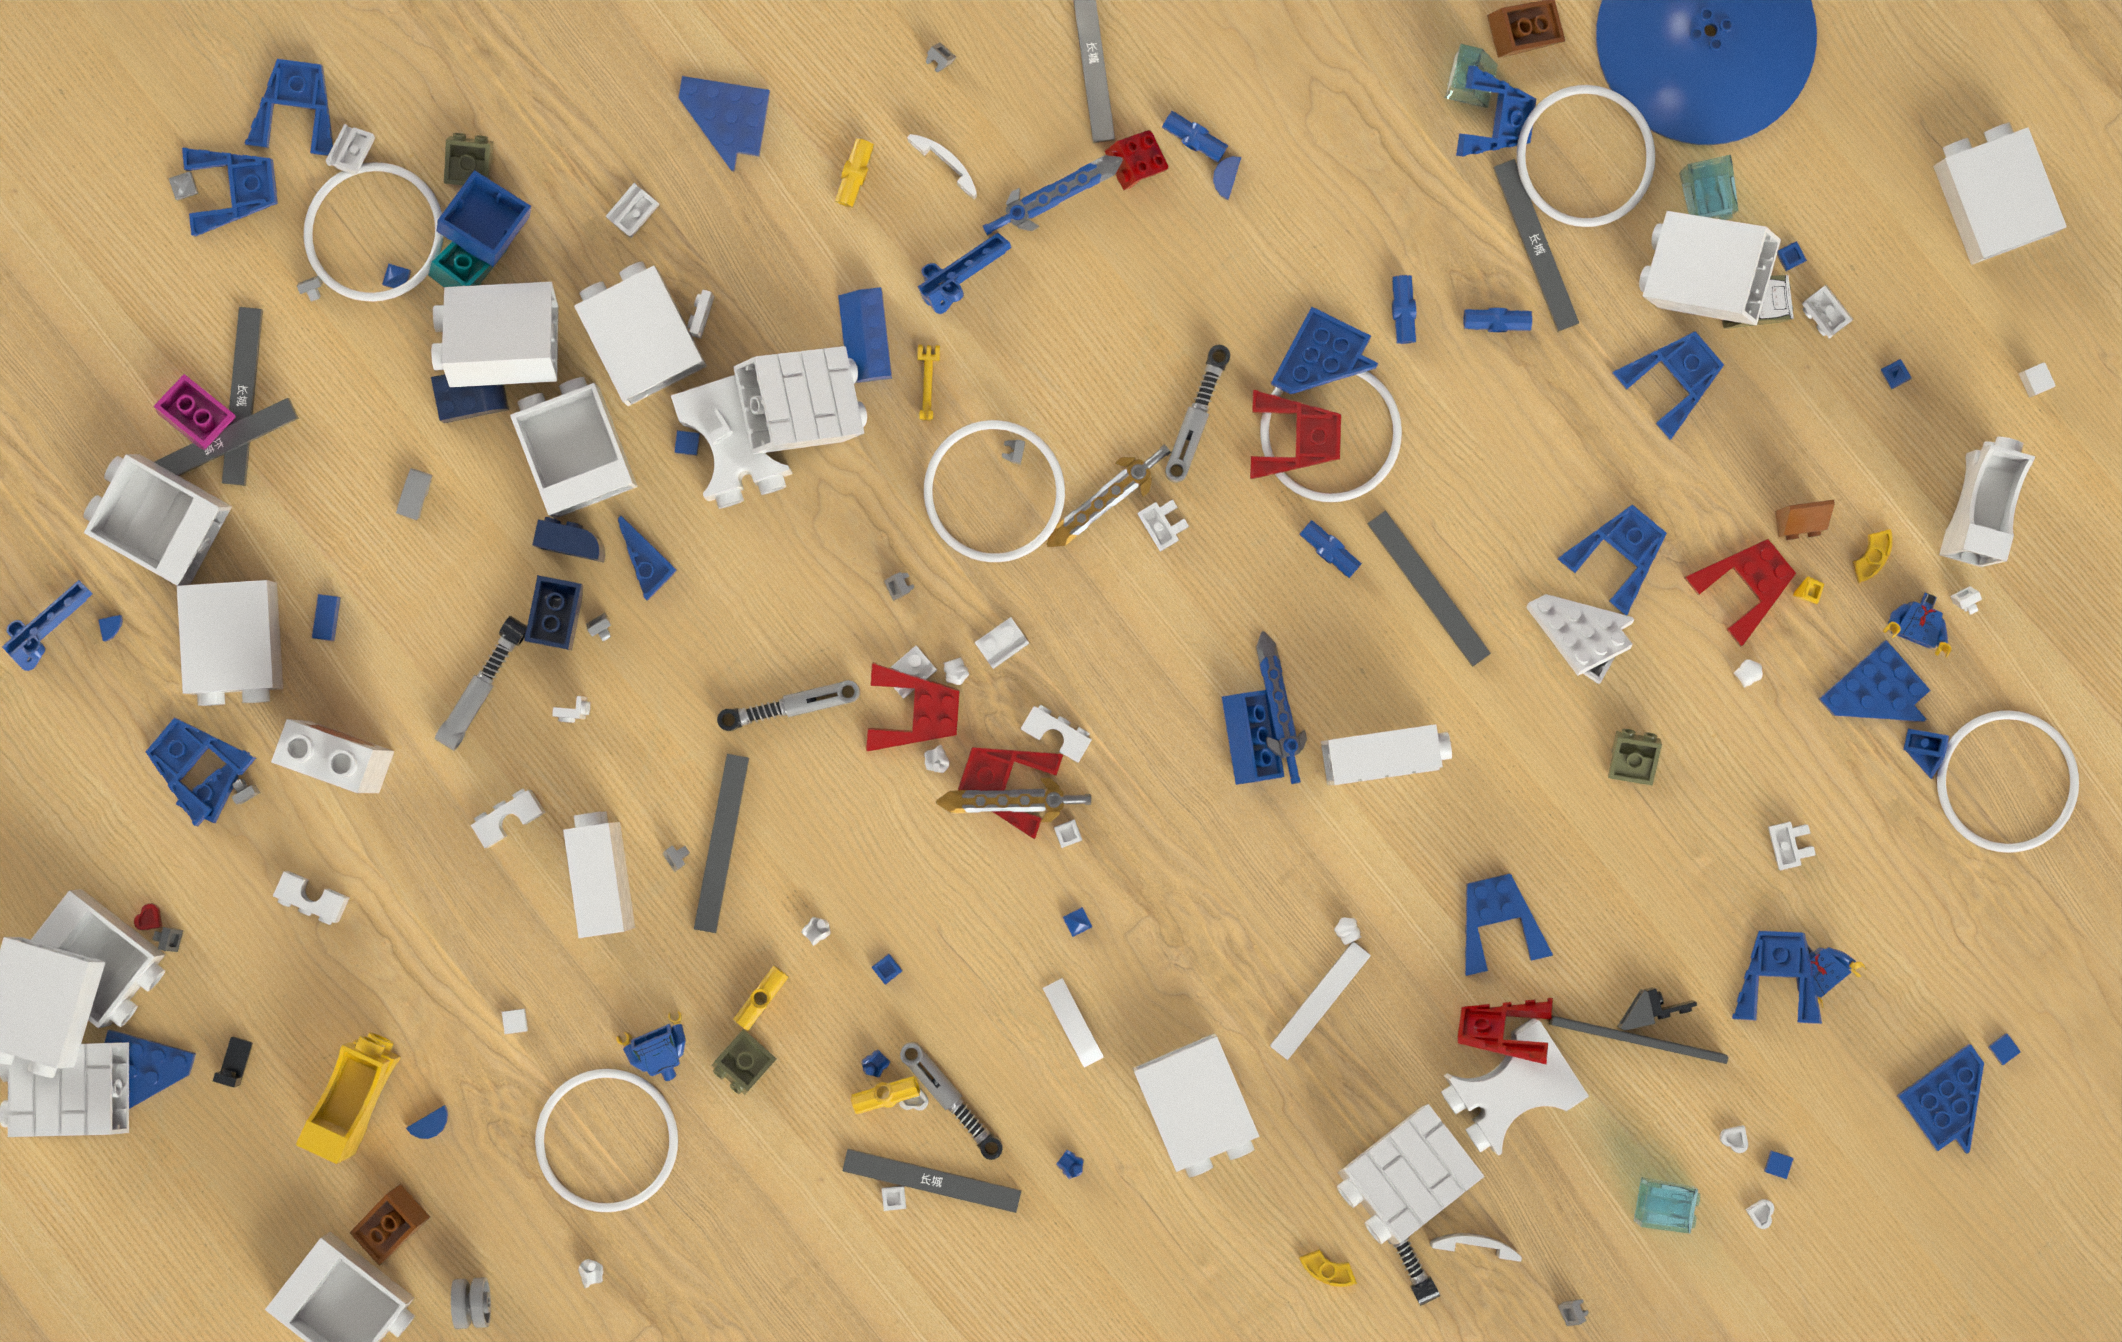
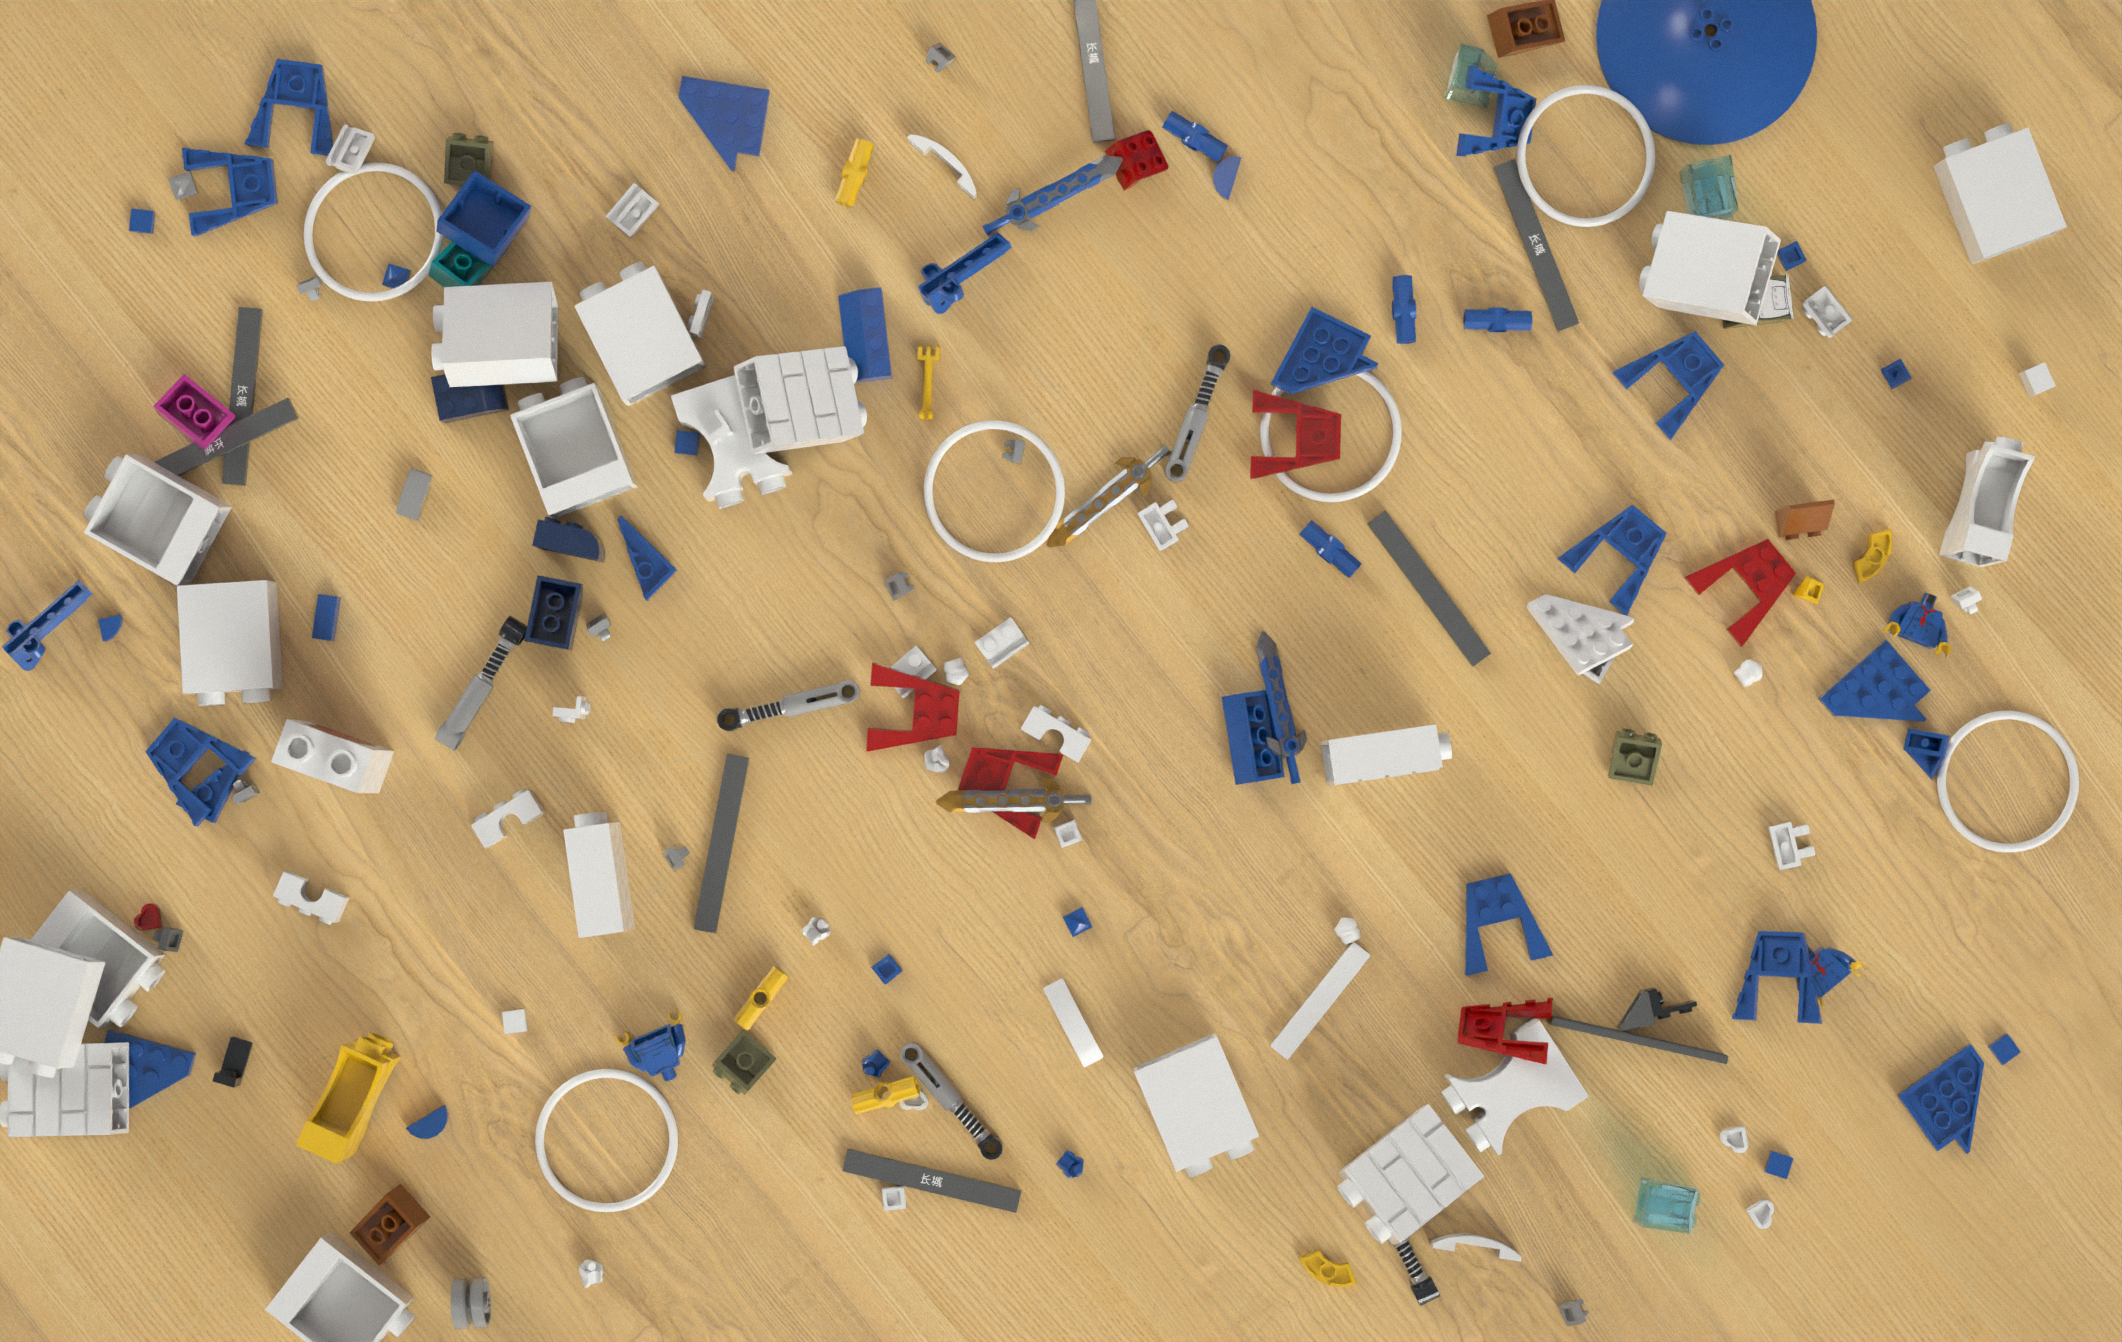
none -> blue tile [129,209,155,234]

